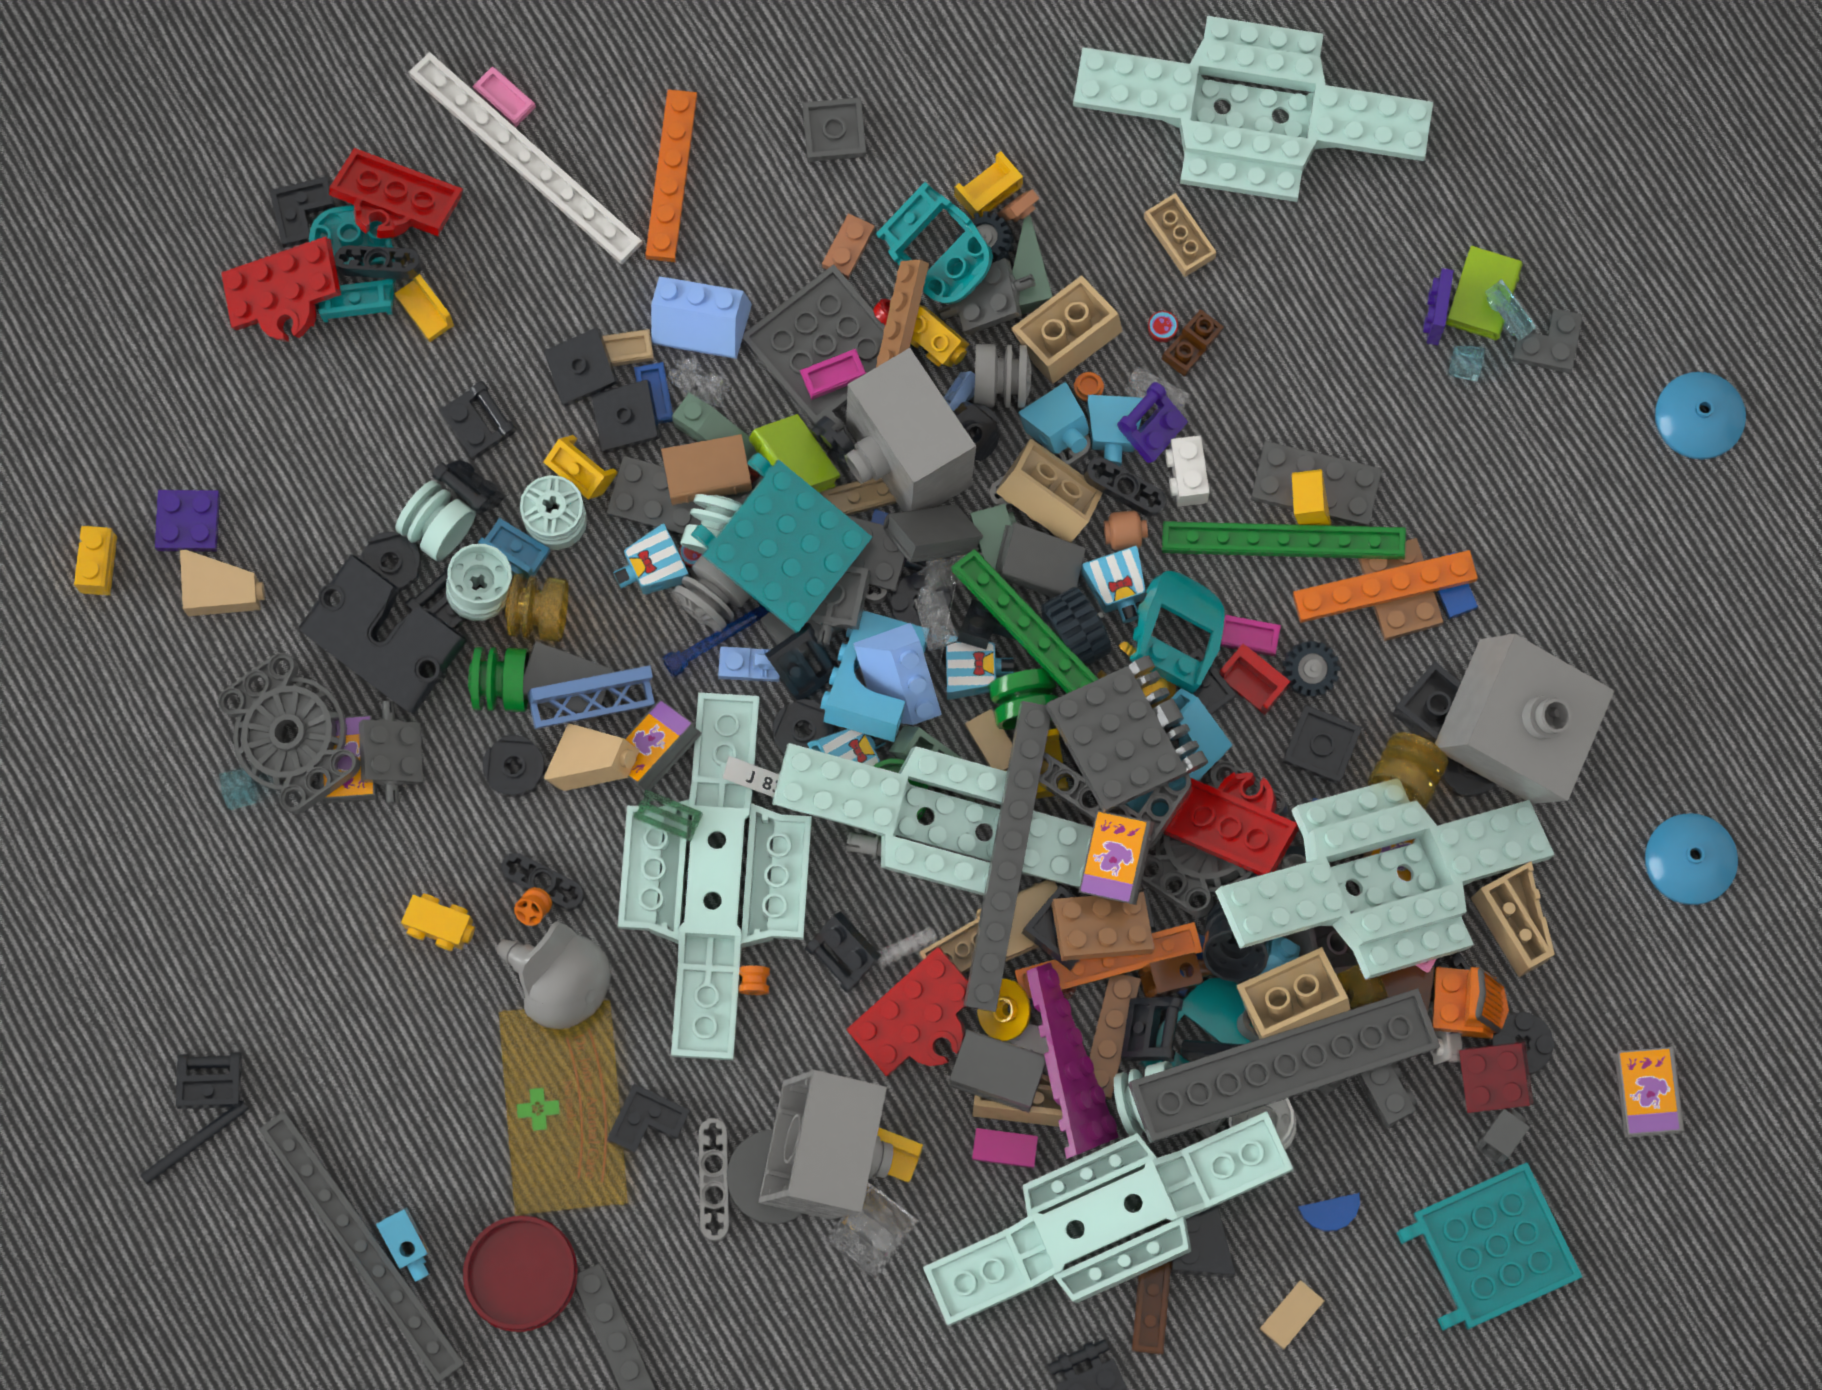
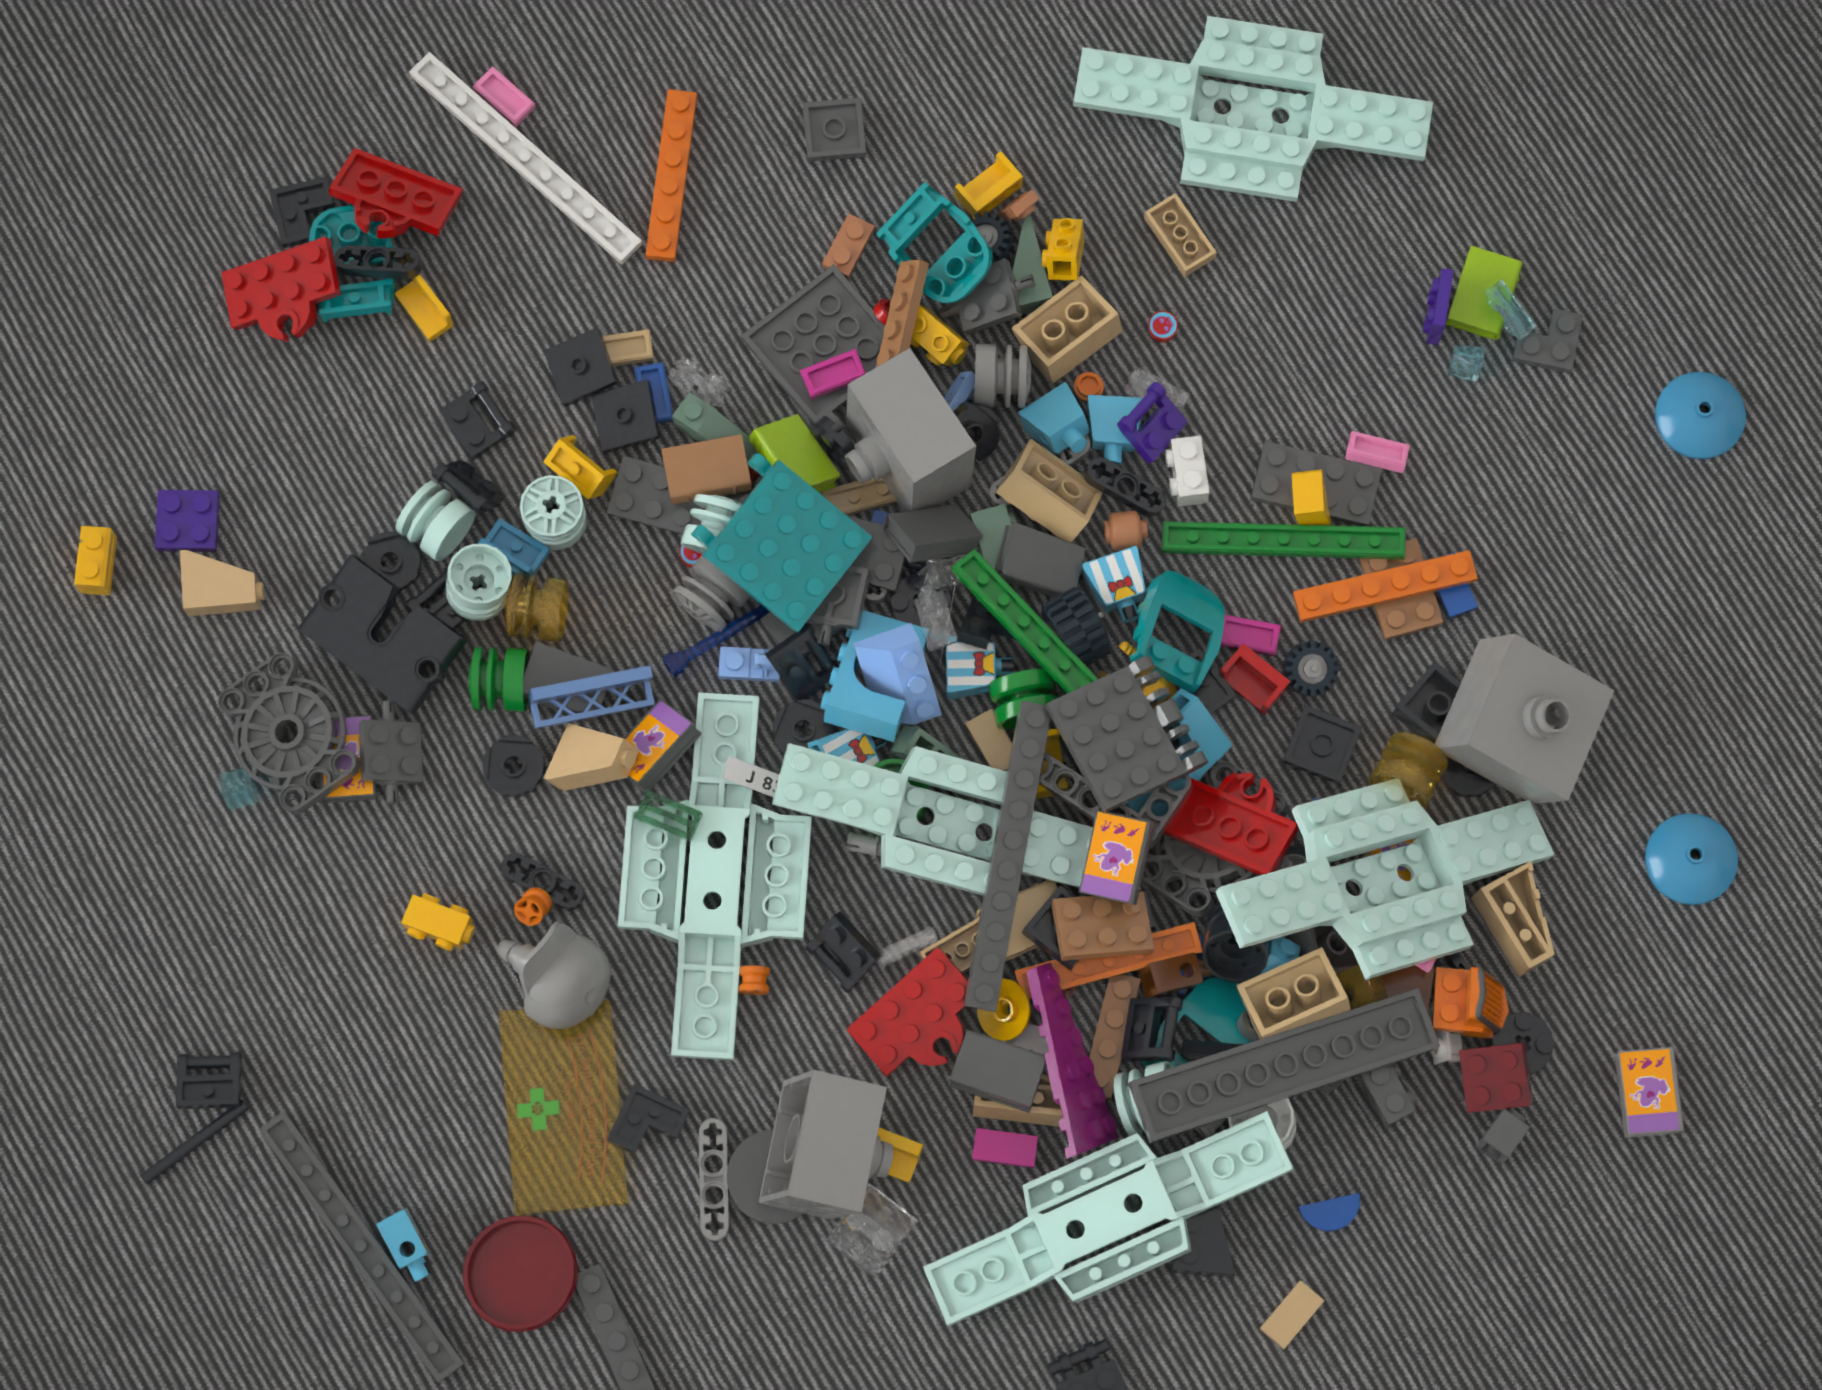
torso [613,524,689,594] -> none
light blue slope [651,276,752,359] -> none
reddish brown tile [1131,1261,1172,1355] -> none
reddish brown slope [1161,309,1224,377] -> none
teal plate [1396,1162,1582,1331] -> none
none -> yellow brick [1042,218,1085,281]
none -> bright pink tile [1345,431,1410,473]

